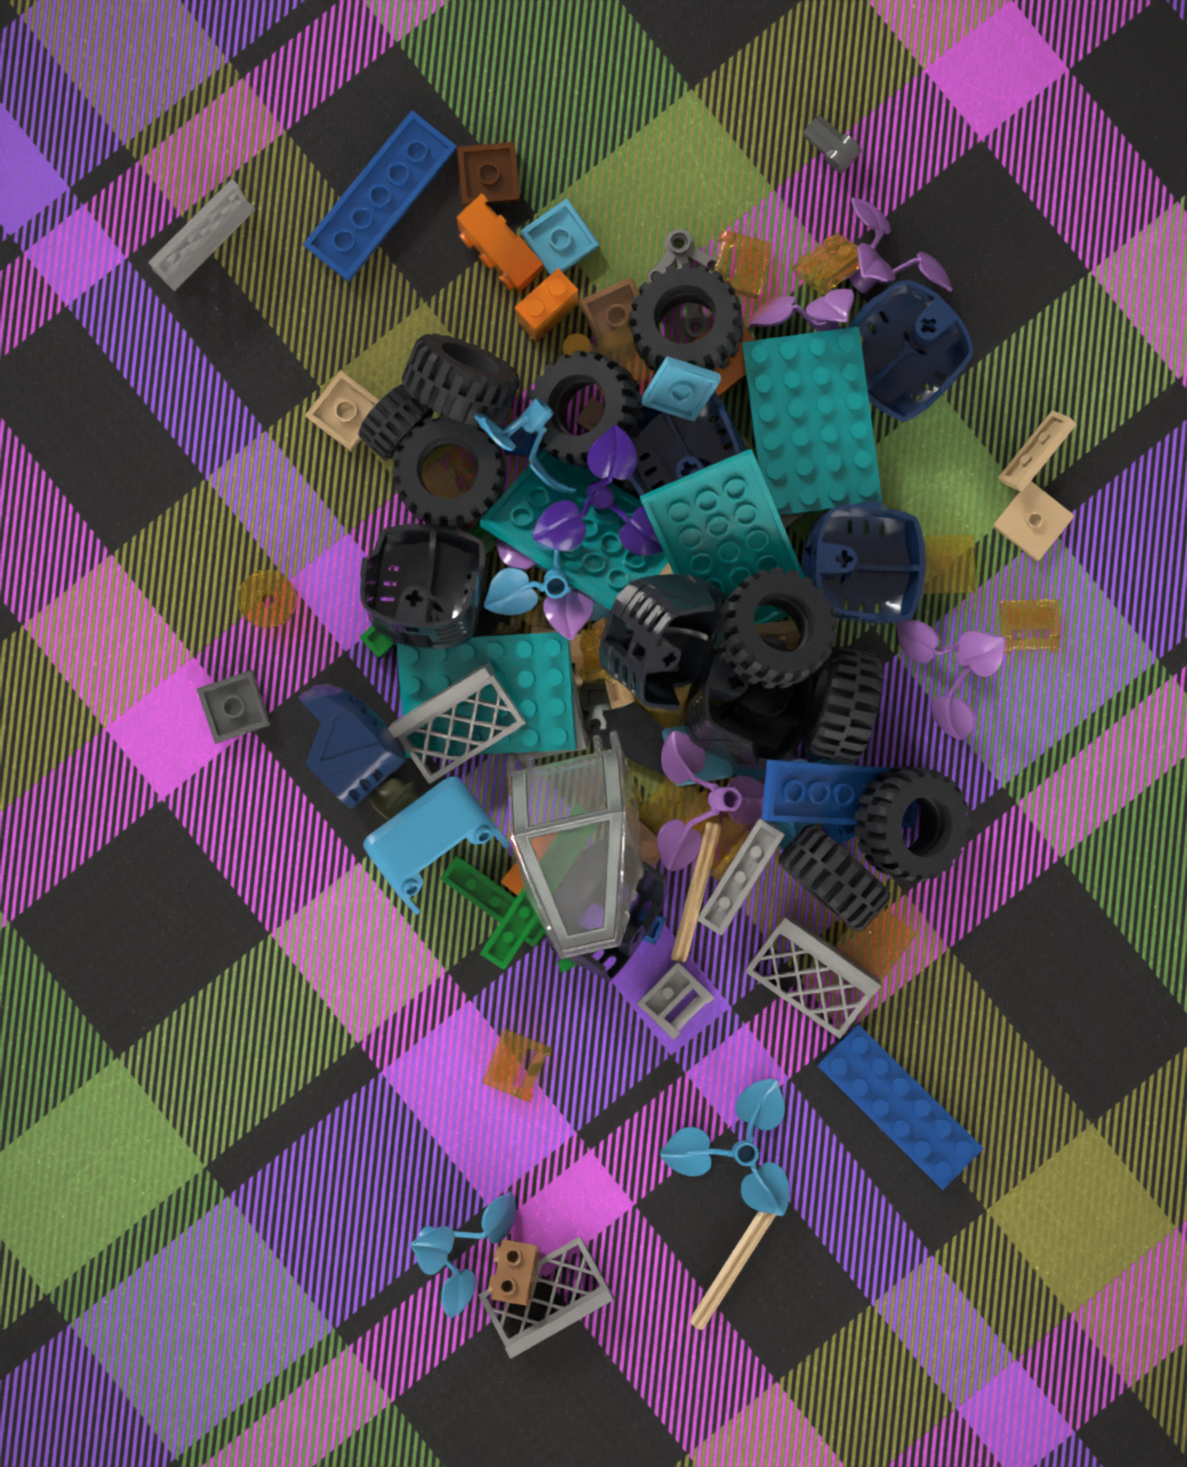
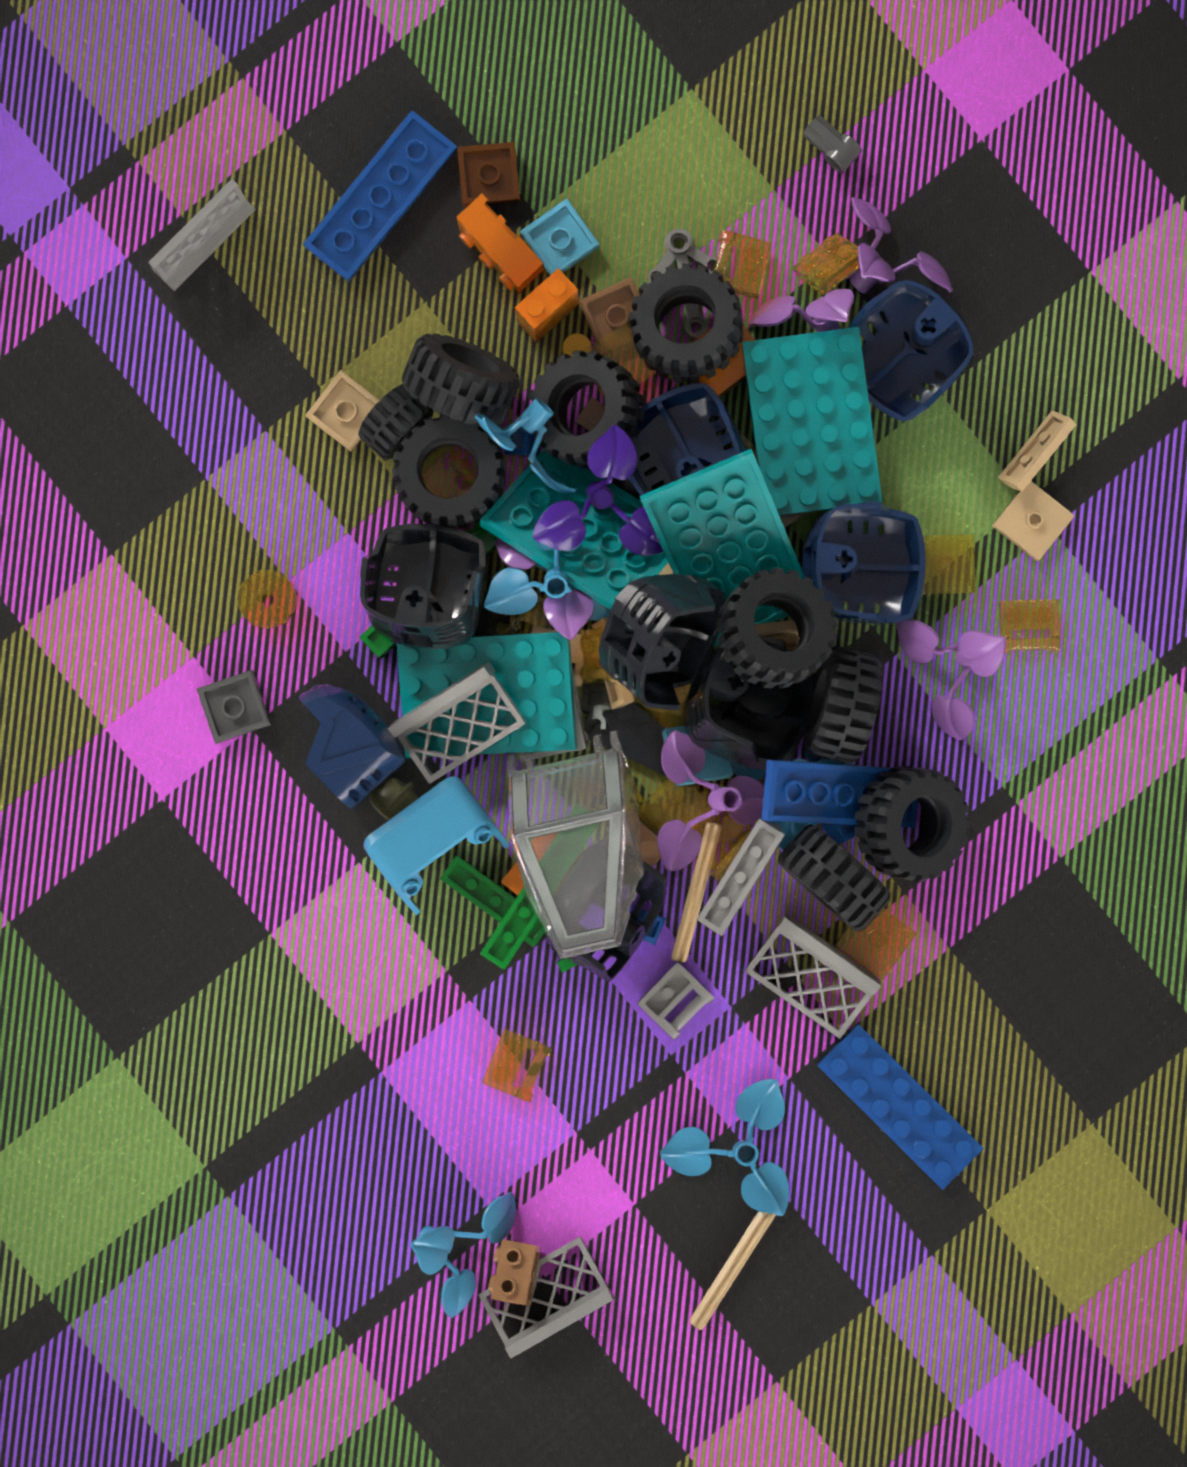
medium azure plate [641,356,721,422] -> none

